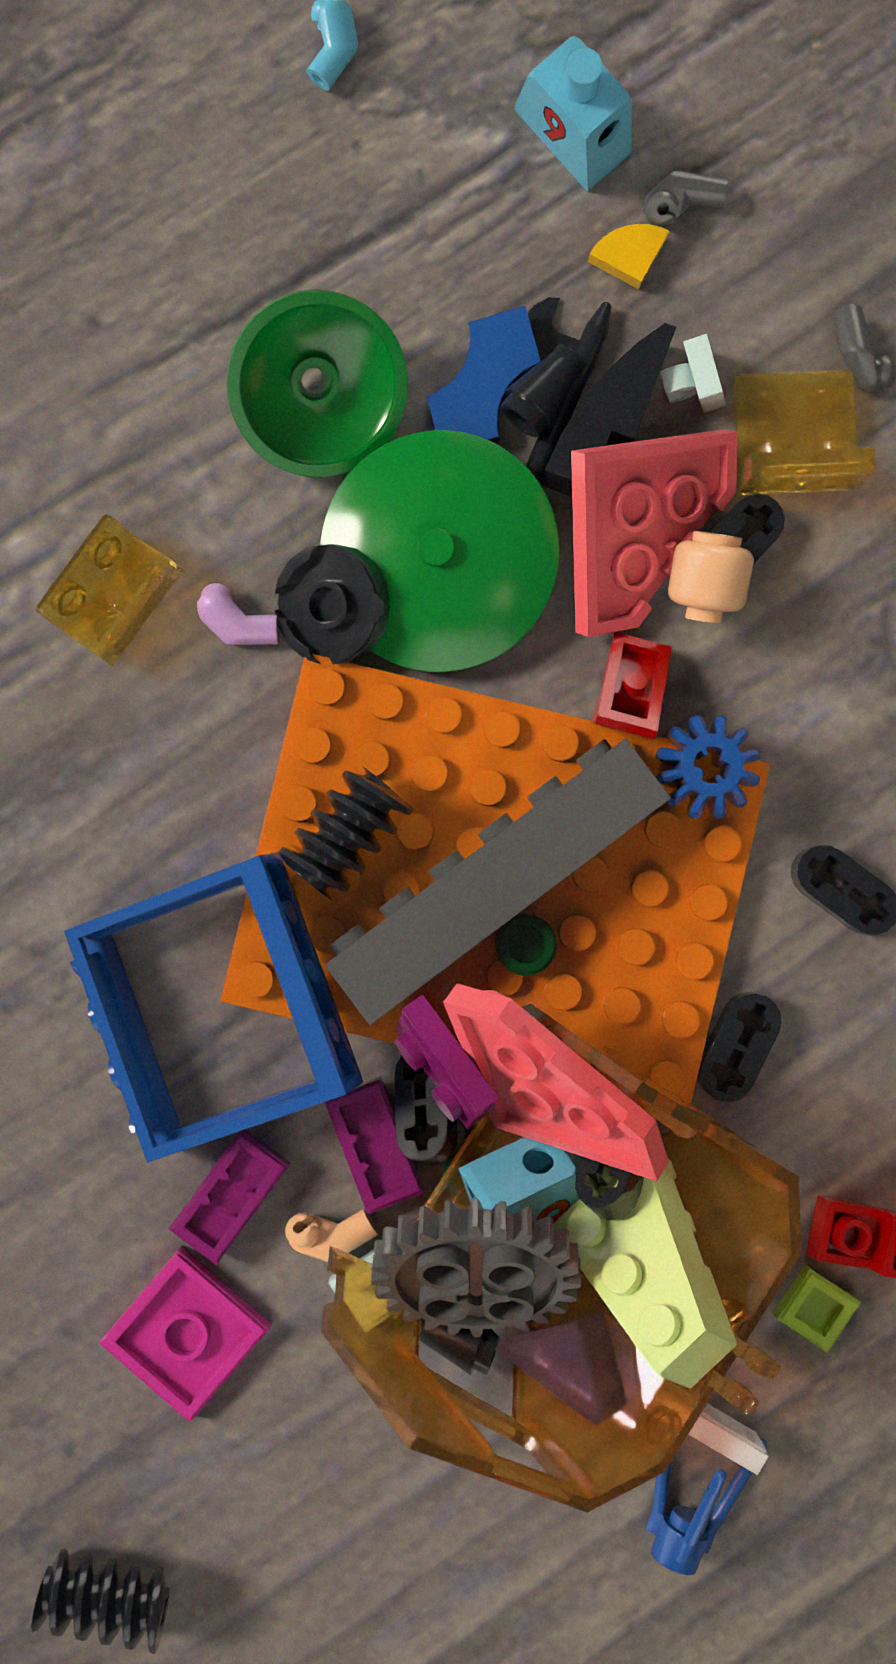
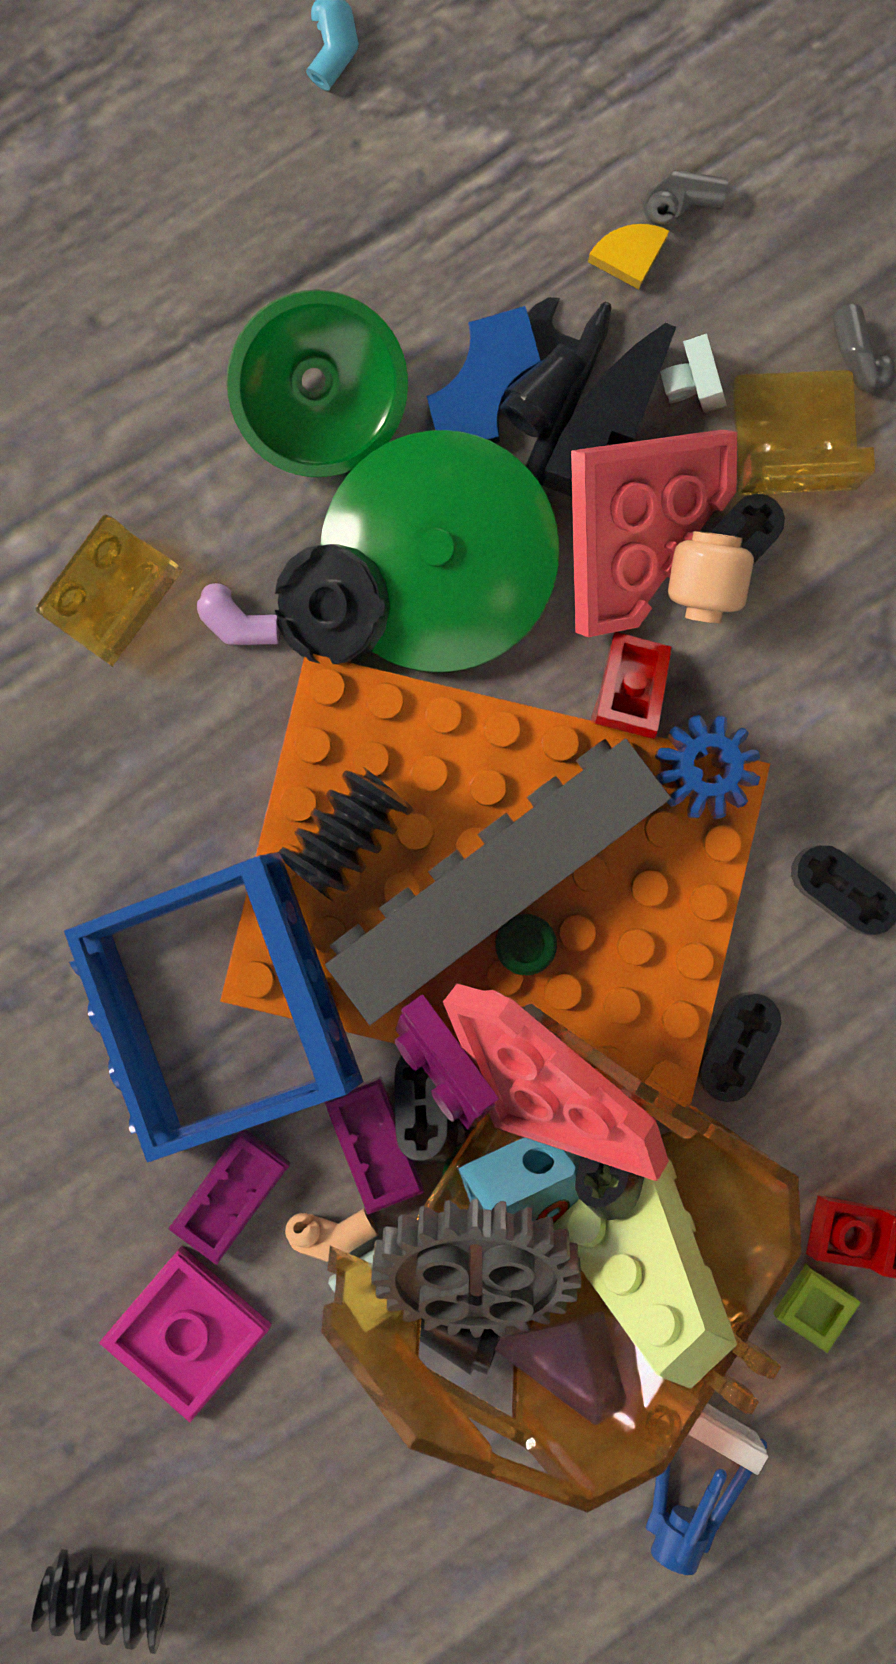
medium azure torso [514,36,632,192] -> none

